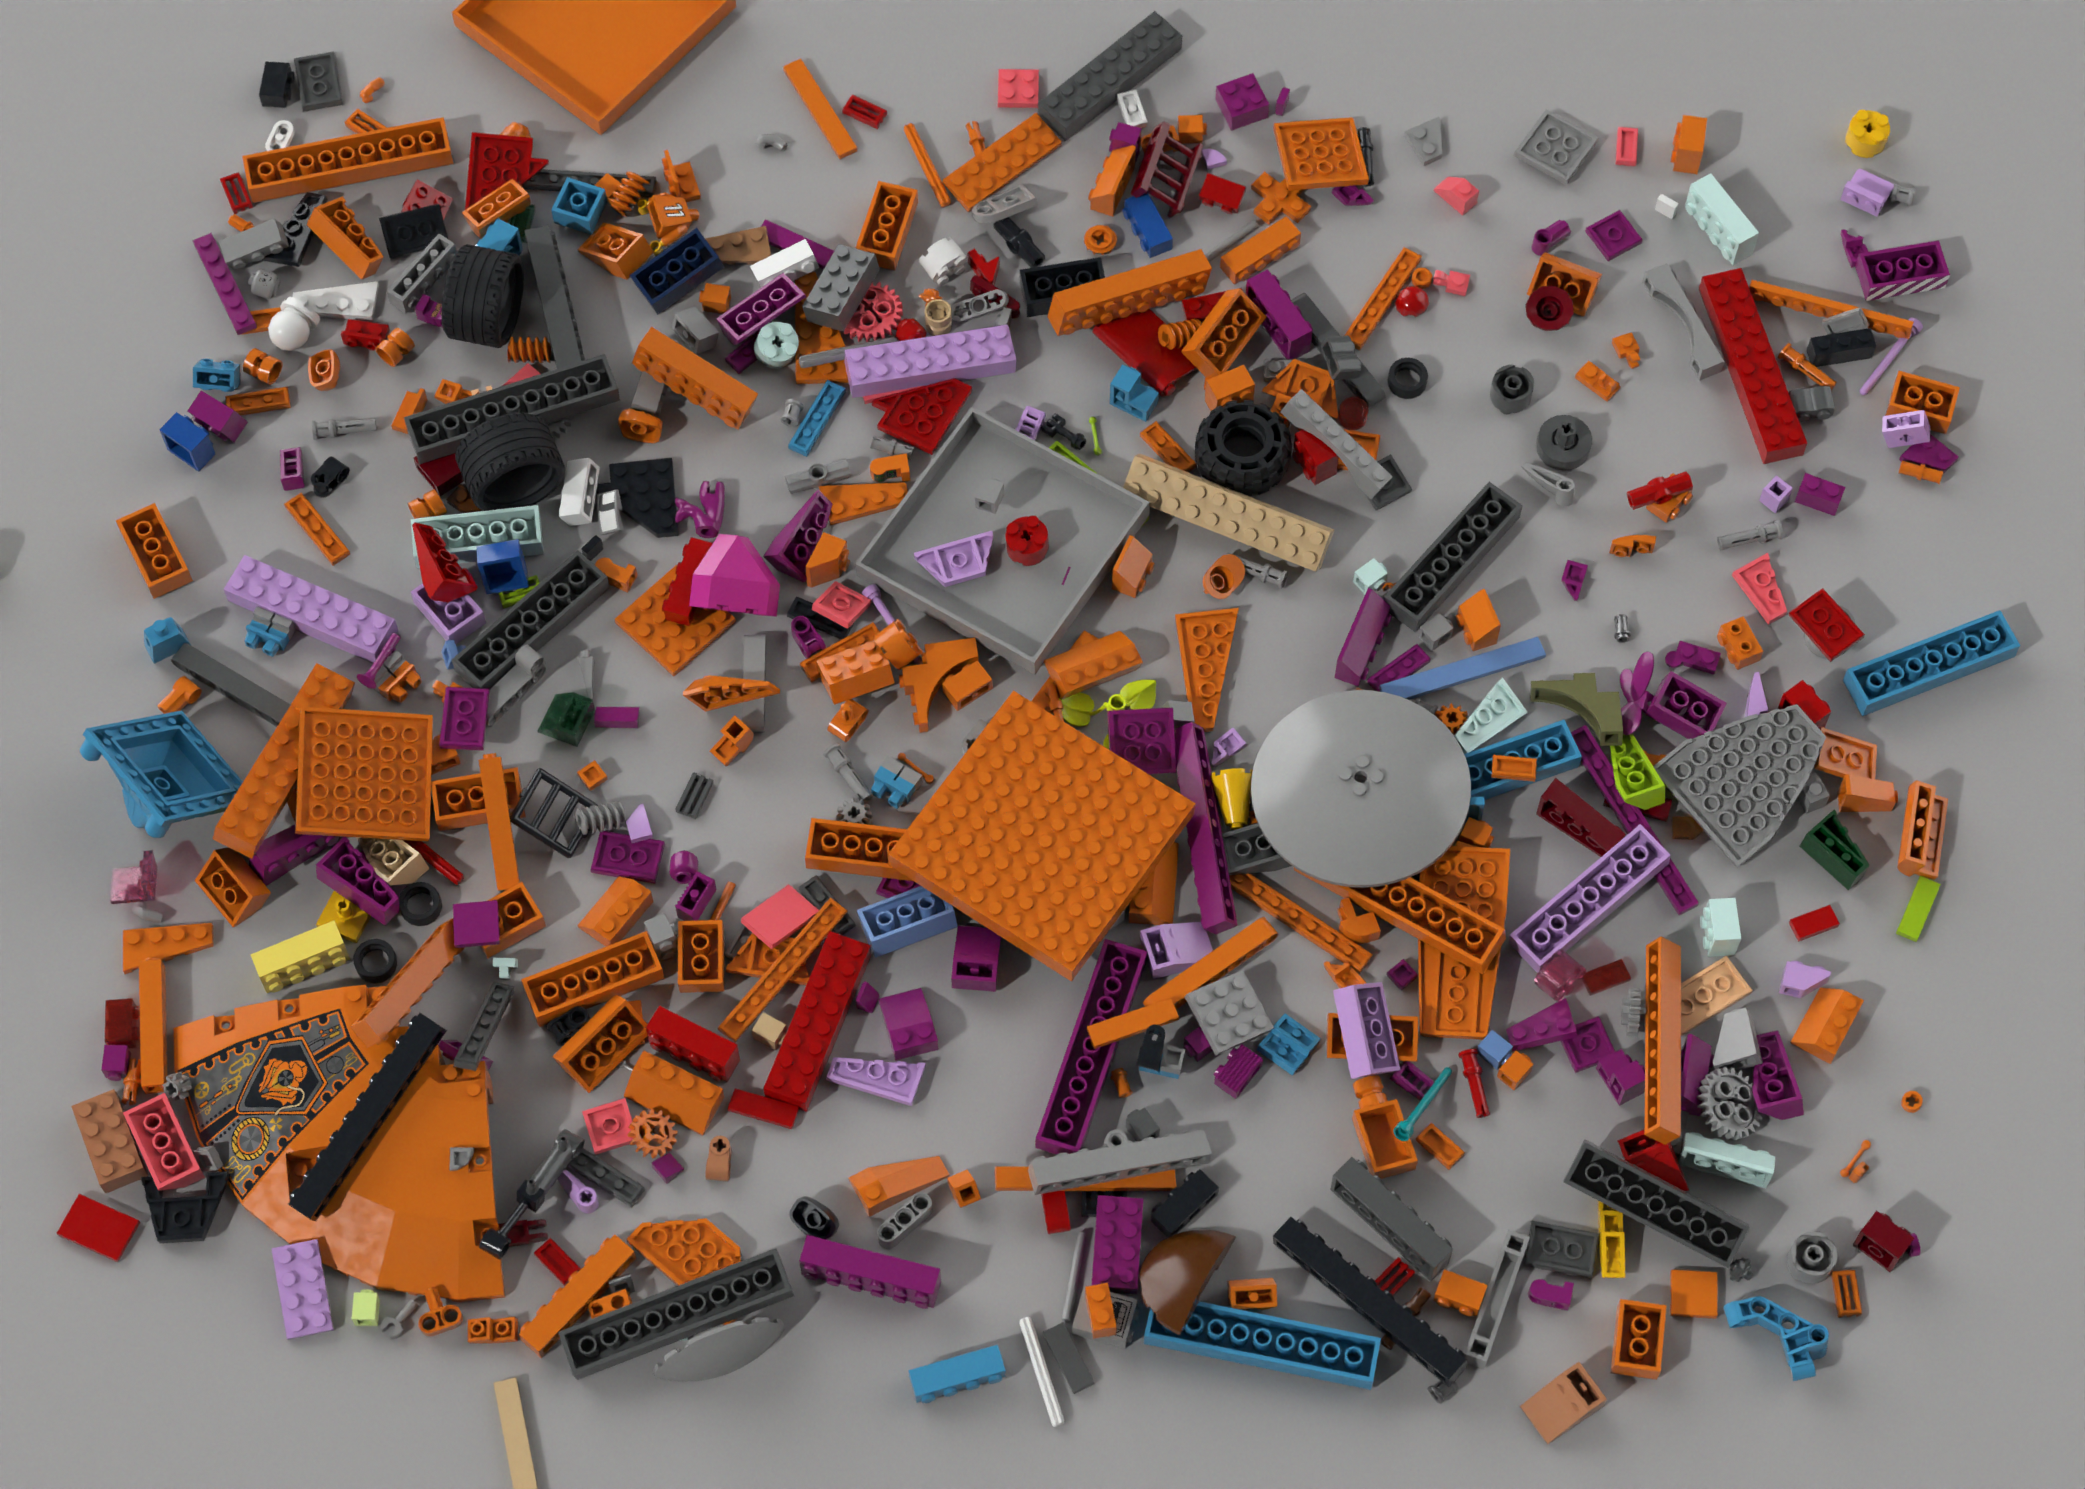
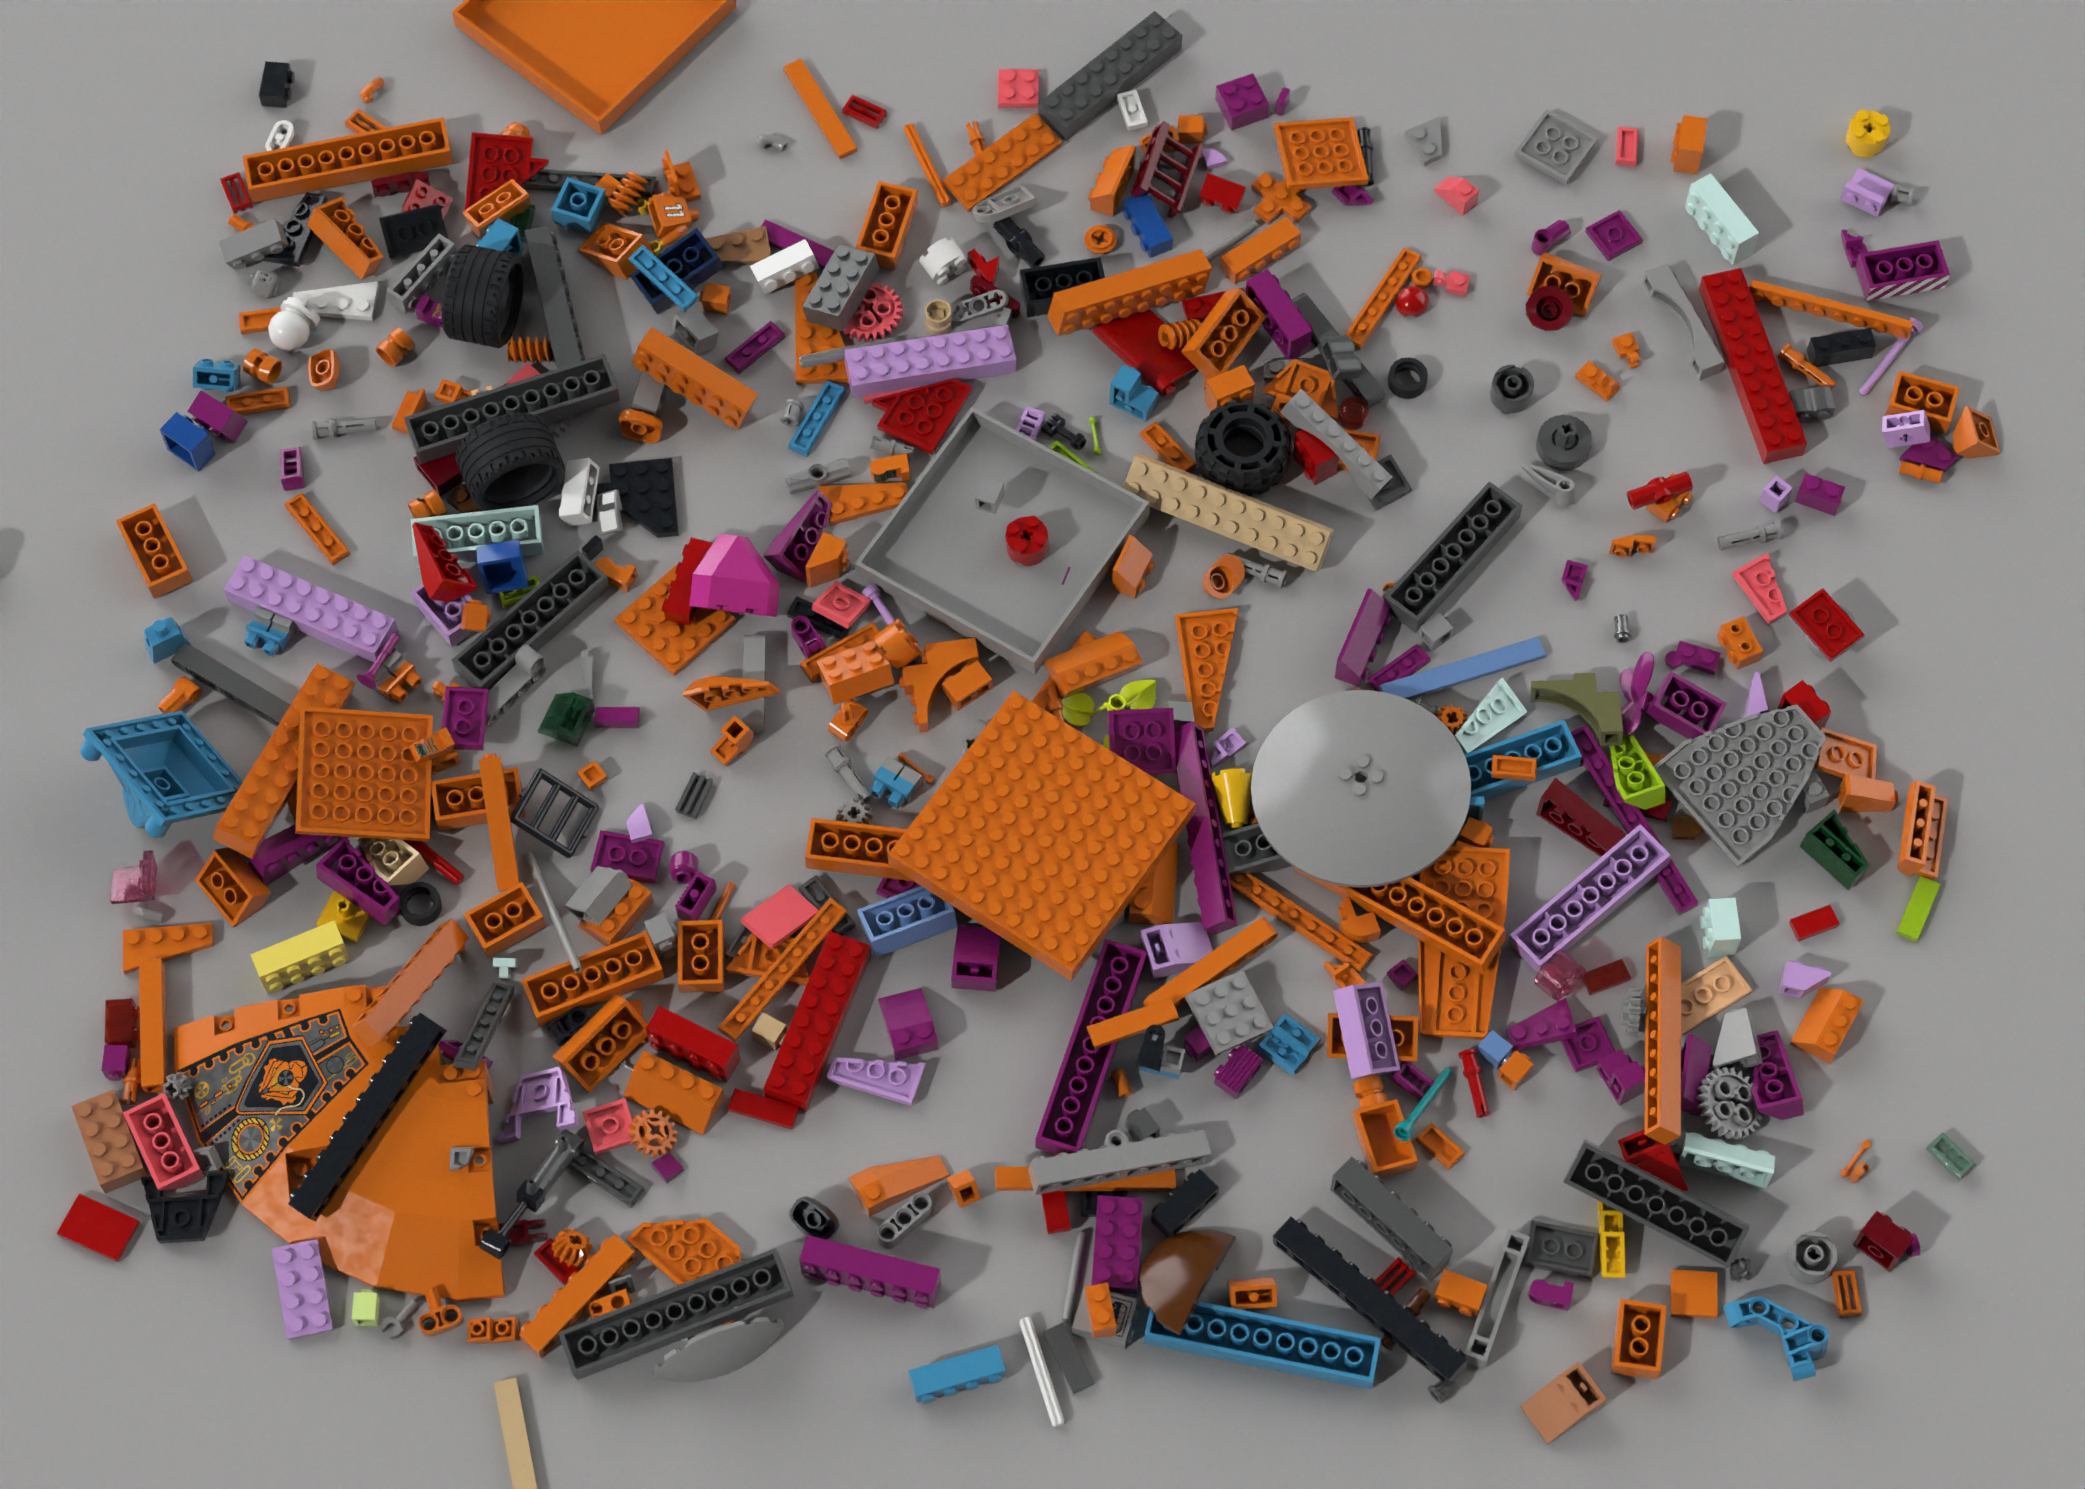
magenta plate [192,233,257,335] -> none
dark grey tile [294,51,343,112] -> none
black piece [311,456,350,498] -> none
red bracket [341,319,390,350] -> none
black tyre [353,939,397,983] -> none
medium blue tile [441,640,466,670] -> none
magenta tile [453,900,500,948] -> none
lavender piece [558,1169,599,1214] -> none
light grey piece [575,801,625,835] -> none
magenta piece [675,481,725,538] -> none
nougat piece [705,1136,732,1181] -> none
magenta slope [716,273,806,345] -> none
light aqua brick [754,322,799,369] -> none
magenta slope [856,981,879,1013] -> none
red head [896,318,927,341] -> none
lavender wing [914,531,993,587] -> none
orange plant [918,288,943,307] -> none
magenta brick [1109,122,1142,164] -> none
light aqua brick [1353,558,1388,594] -> none
orange slope [1455,589,1501,651] -> none
white tile [1655,194,1678,219] -> none
light grey tile [1822,307,1869,335] -> none
dark azure brick [1843,610,2021,716] -> none
orange bush [1901,1091,1923,1113] -> none
none -> dark red hinge [371,171,430,197]
none -> orange leg [409,727,455,763]
none -> orange brick [461,600,491,632]
none -> lavender wing [498,1066,579,1144]
none -> light grey piece [524,852,583,973]
none -> orange gear [552,1227,592,1267]
none -> light grey brick [565,866,633,925]
none -> dark azure tile [629,245,700,312]
none -> sand green plate [1926,1132,1976,1181]
none -> orange slope [1952,406,2000,459]

